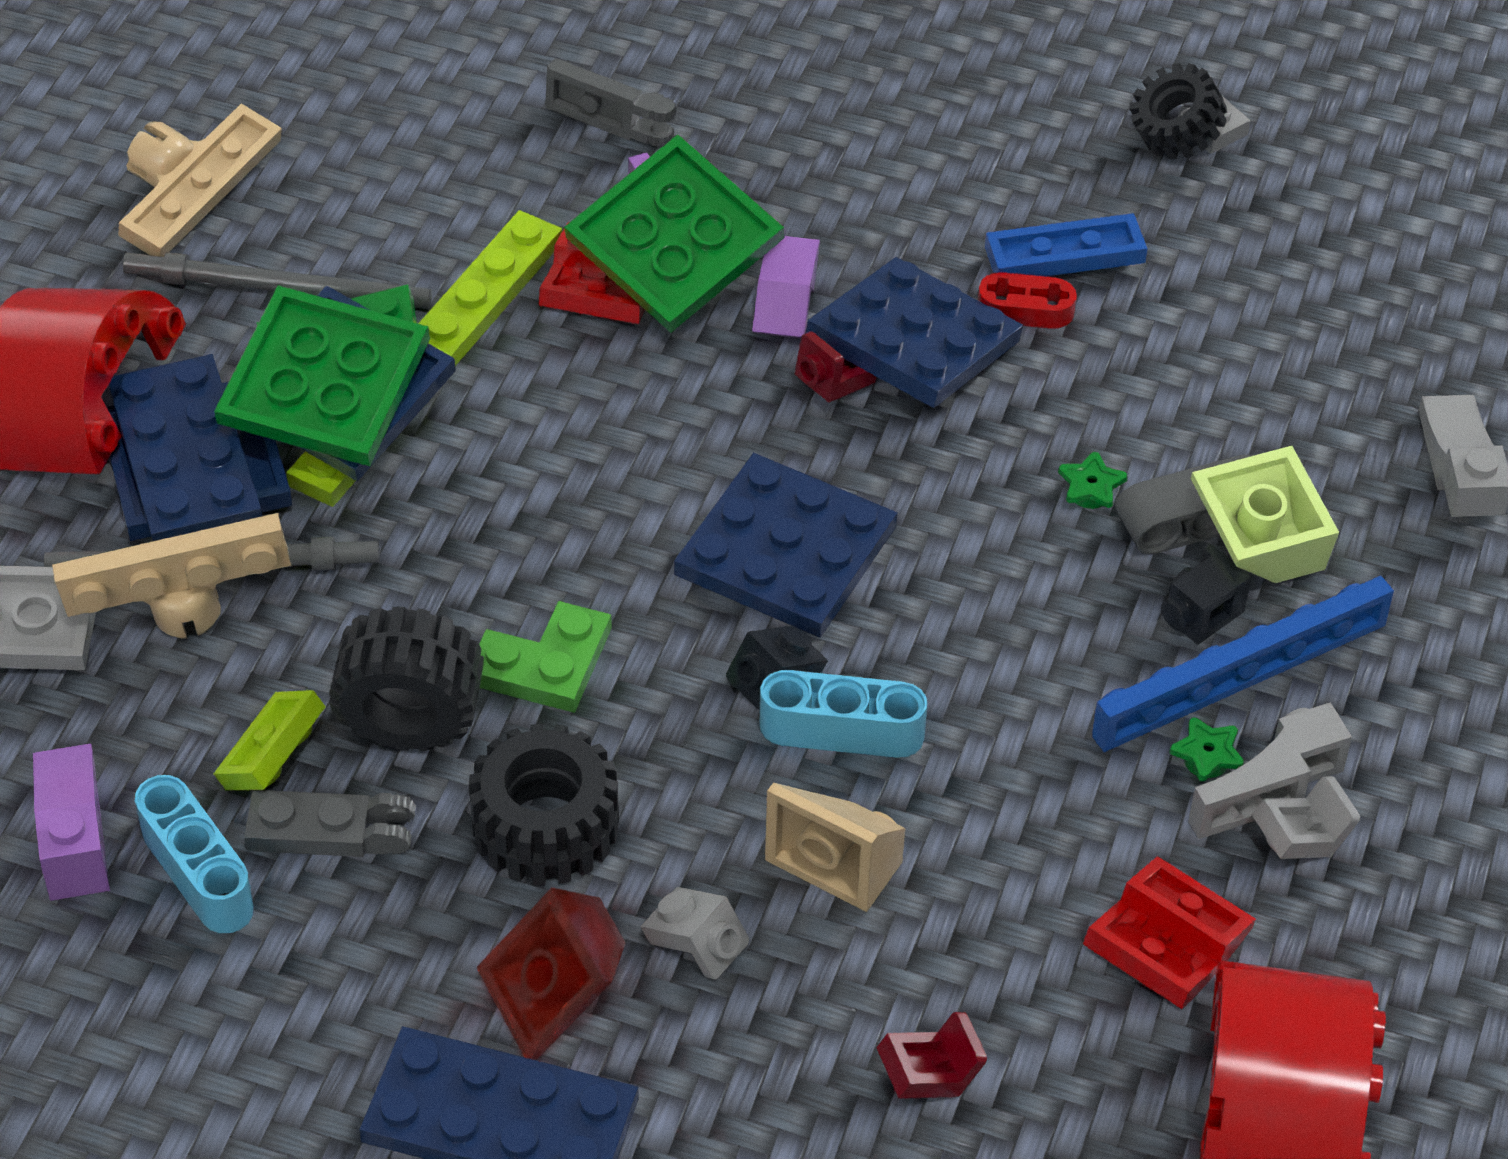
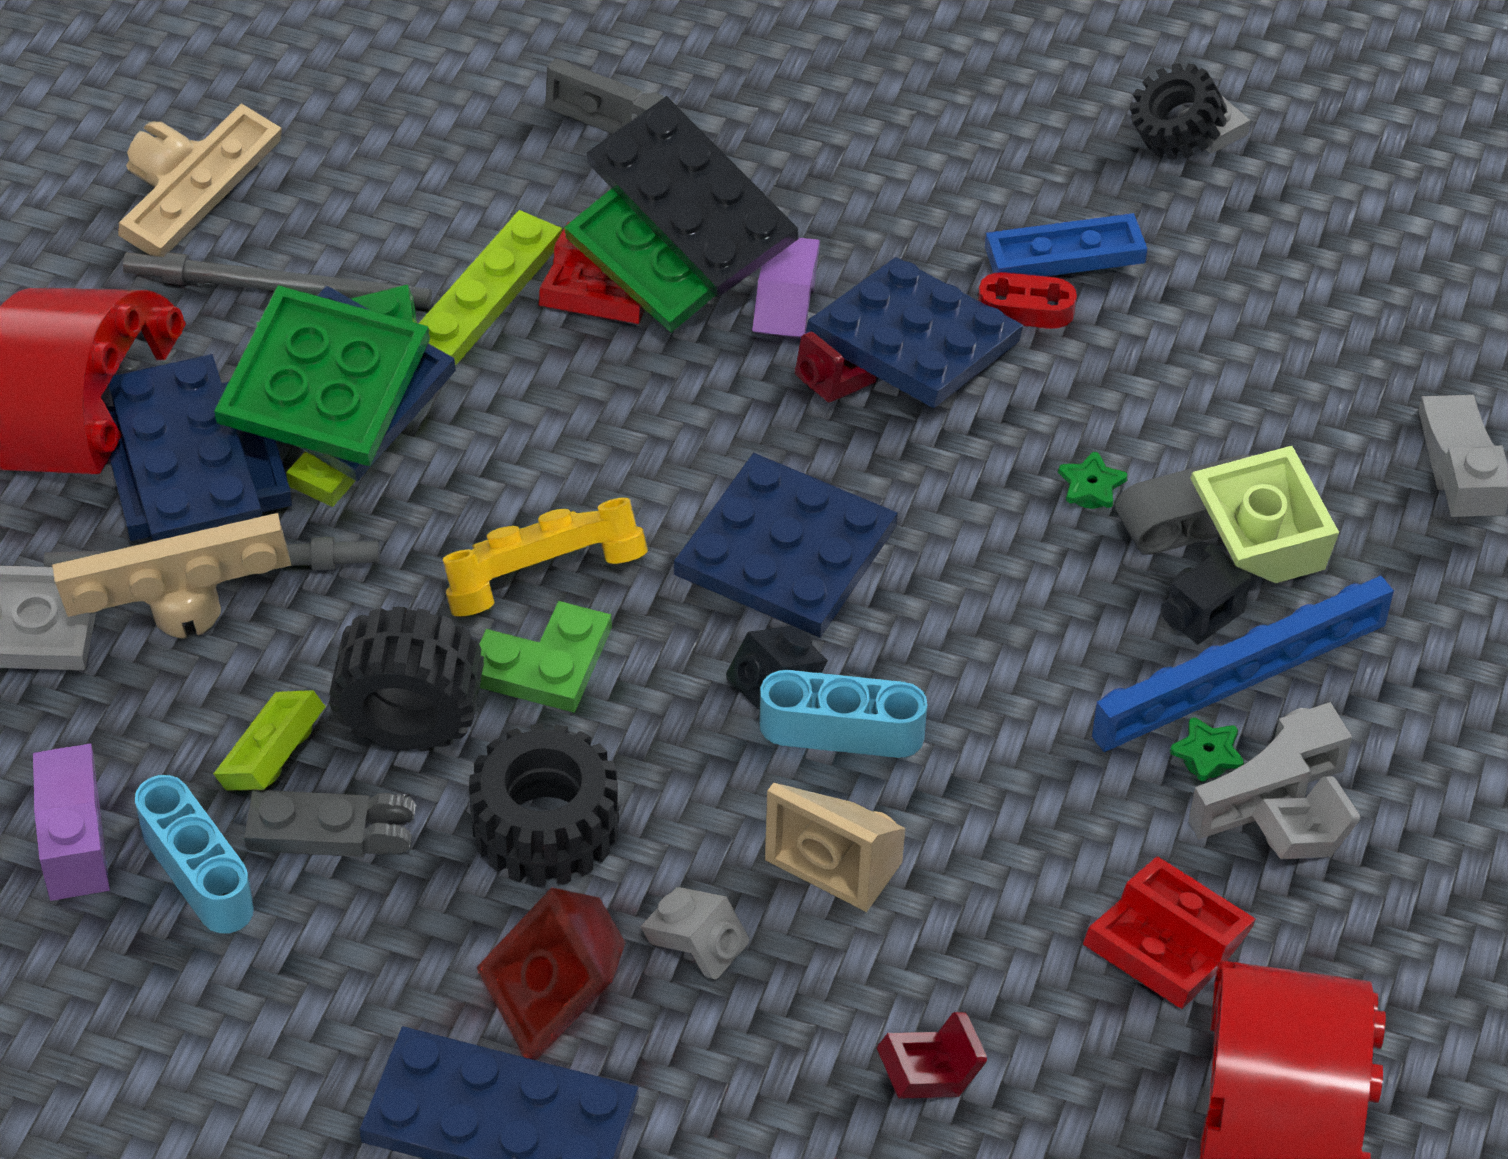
none -> yellow plate [443,498,648,616]
none -> black plate [586,96,799,298]

